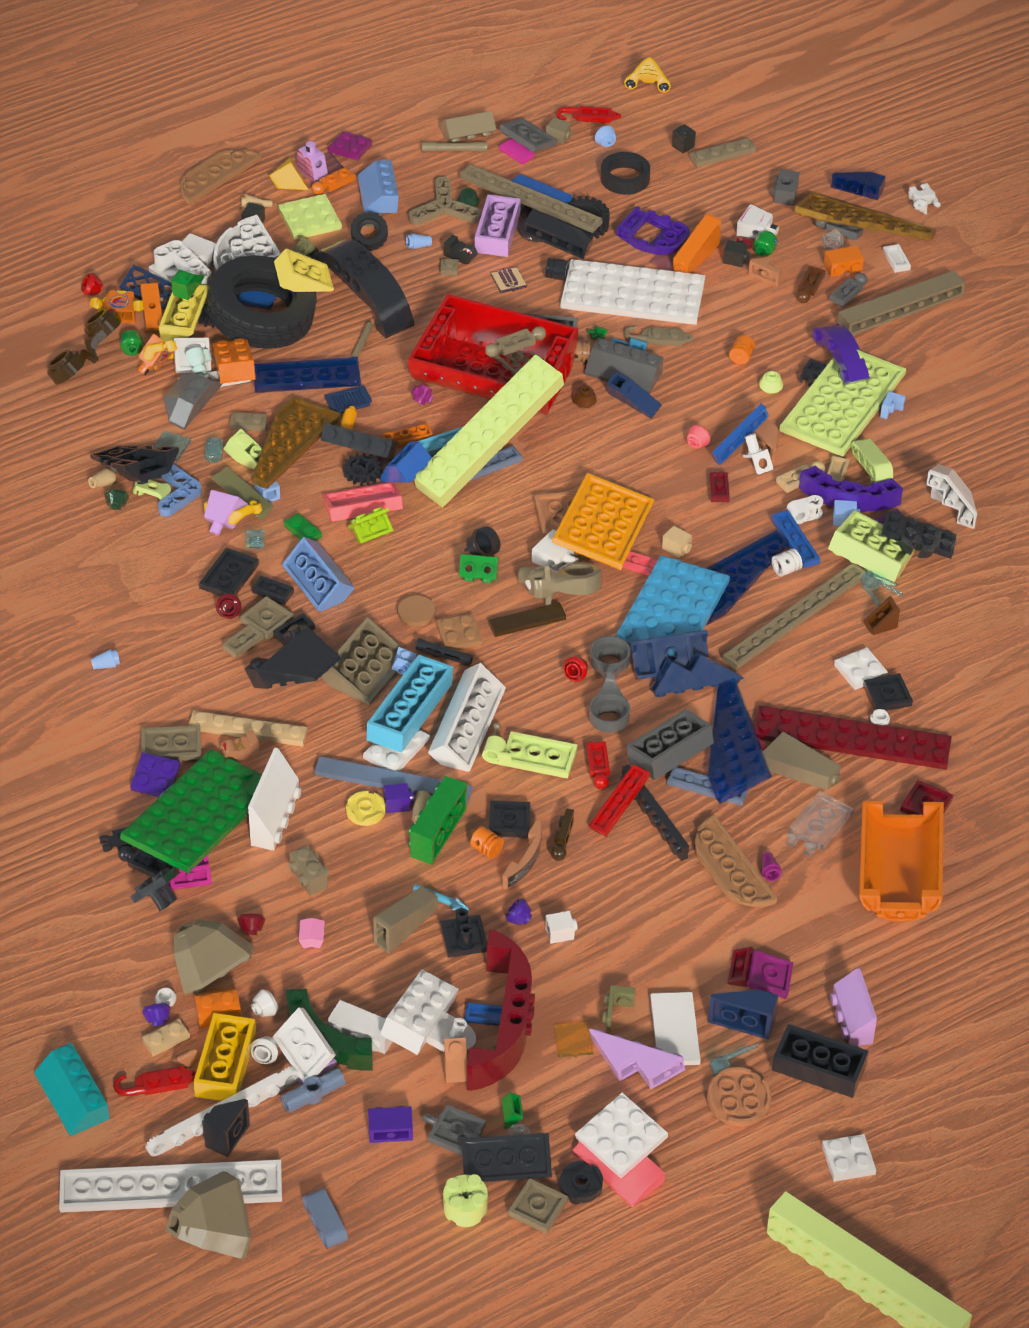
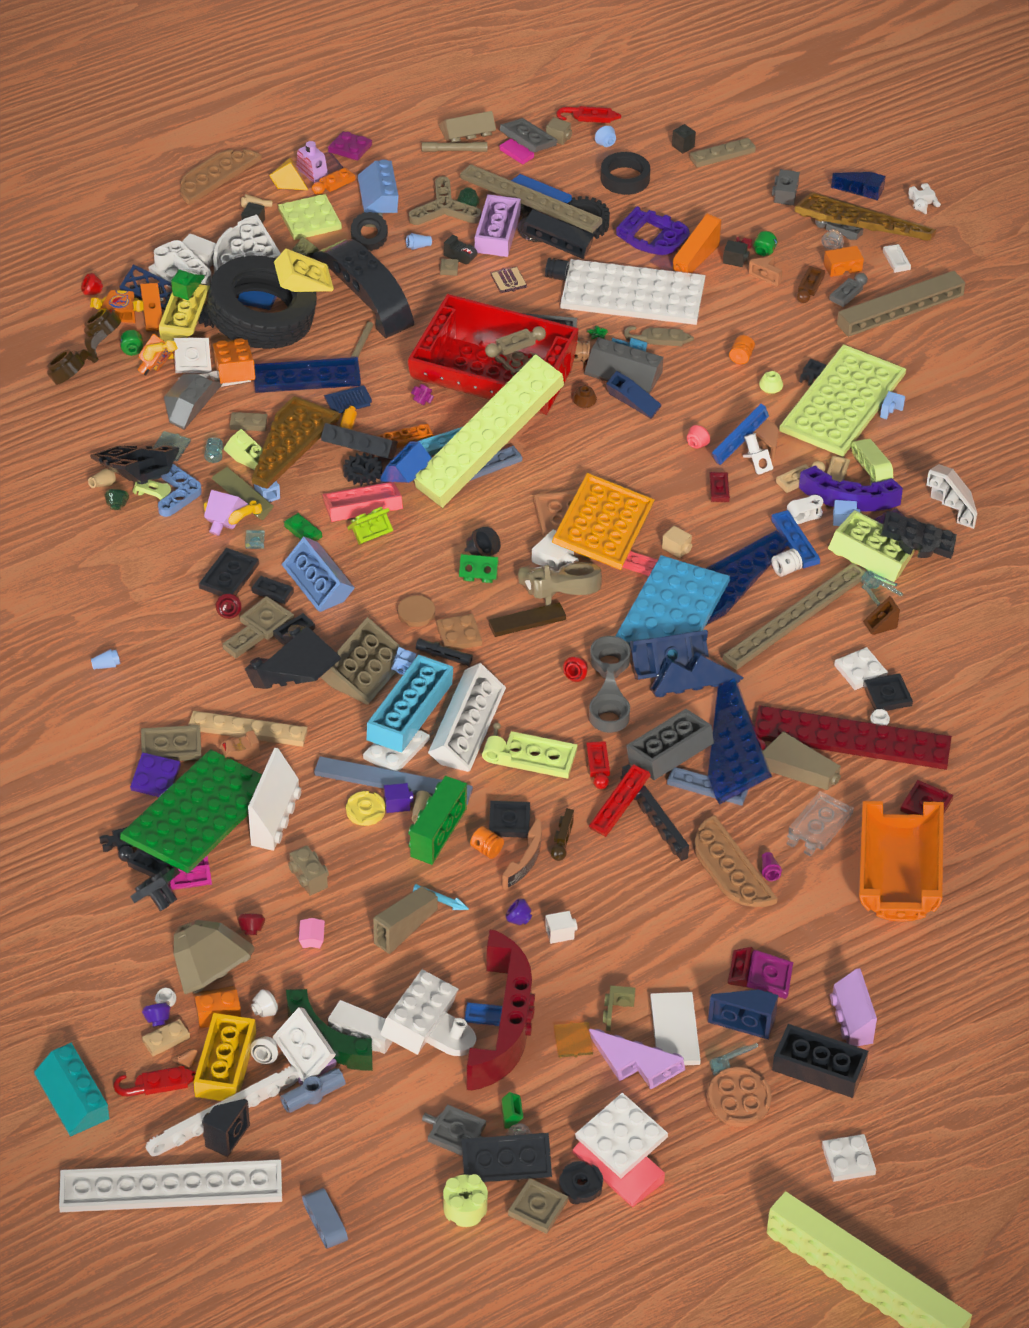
dark tan brick [165,1171,252,1259] -> none
light aqua piece [186,347,212,374] -> none
dark purple brick [368,1106,413,1143] -> none
black plate [440,908,487,958] -> none
nougat slope [443,1038,467,1083] -> none
yellow head [624,57,671,93] -> none
white torso [736,204,779,239] -> none
dark purple brick [812,323,870,385] -> none

